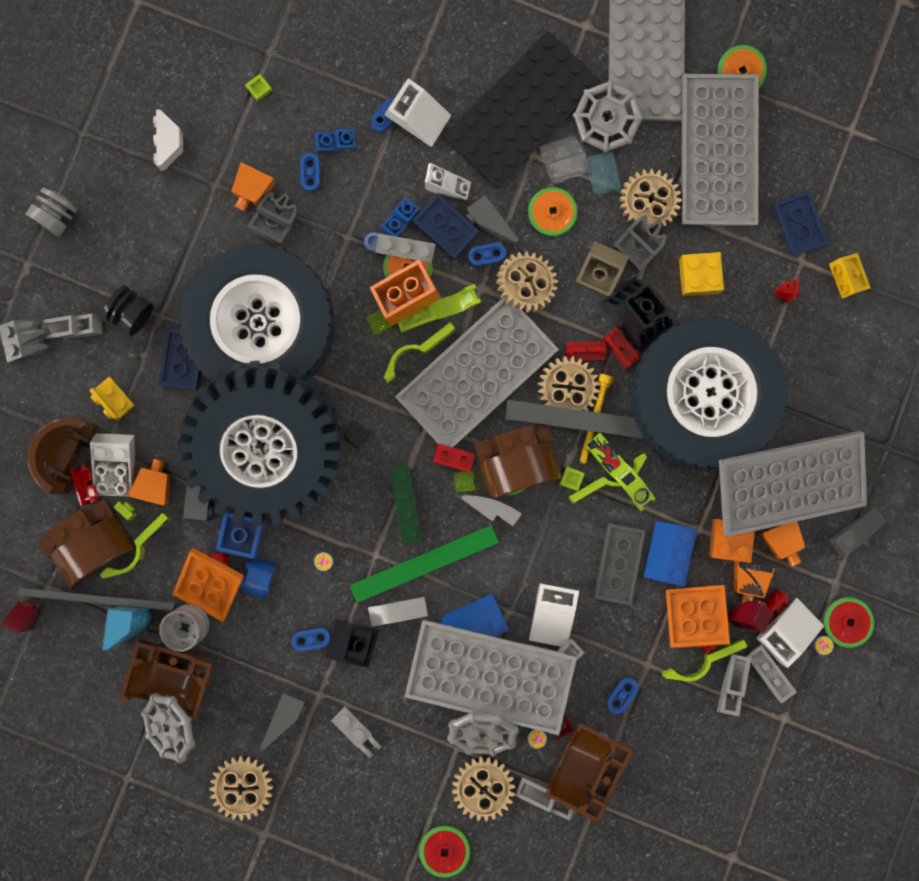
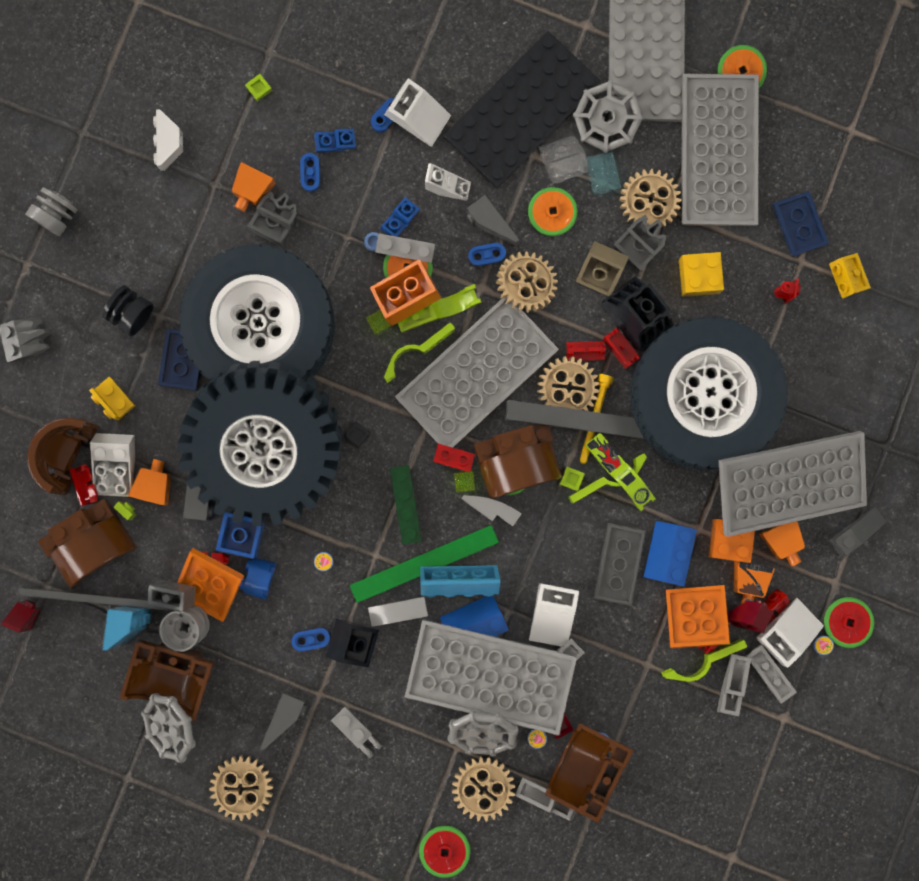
light grey slope [41,313,103,340] -> none
lime piece [100,513,172,578] -> none
dark blue plate [412,193,480,260] -> none
blue plate [607,678,638,714] -> none
none -> dark grey brick [148,580,195,611]
none -> dark azure slope [420,565,500,598]

